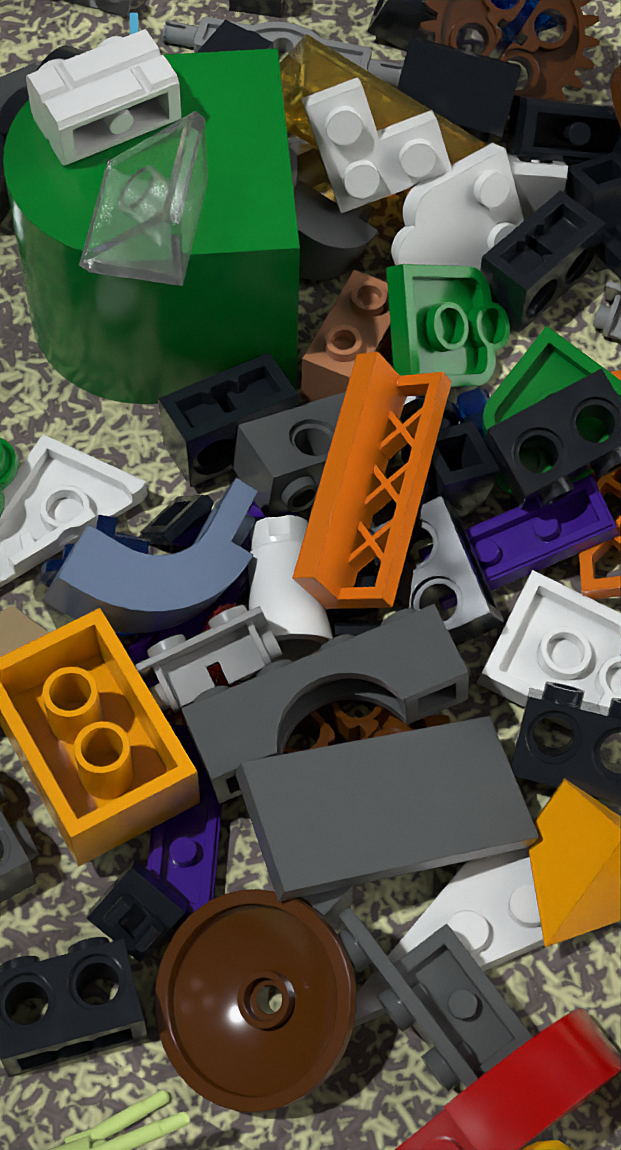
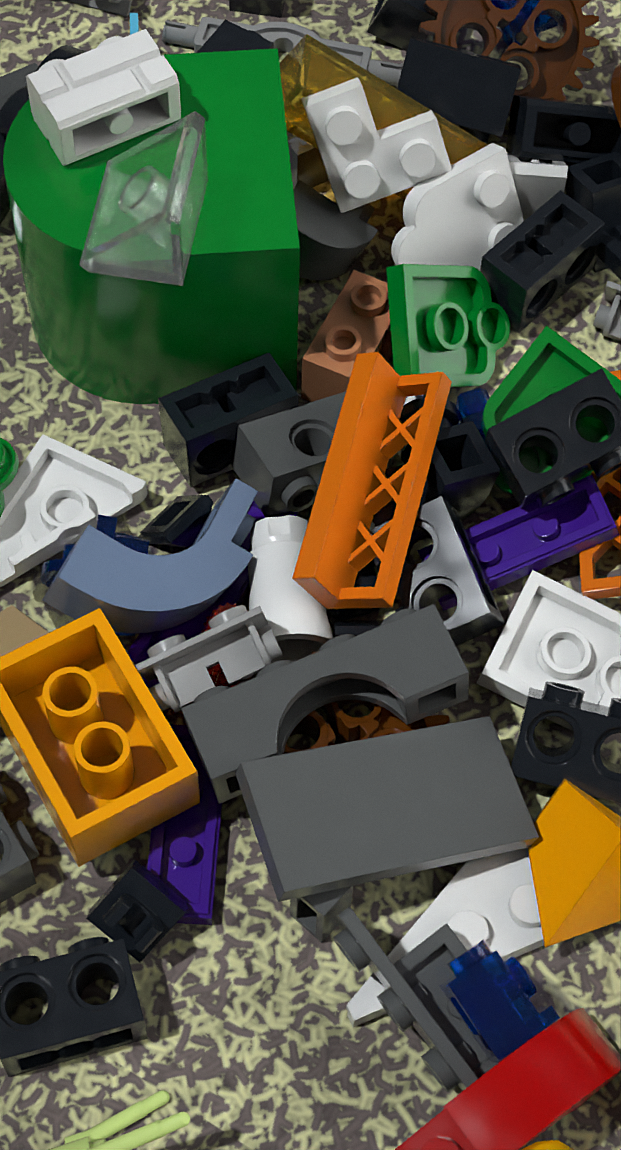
reddish brown dish [155,889,356,1112] -> none
none -> clear blue brick [440,940,560,1061]

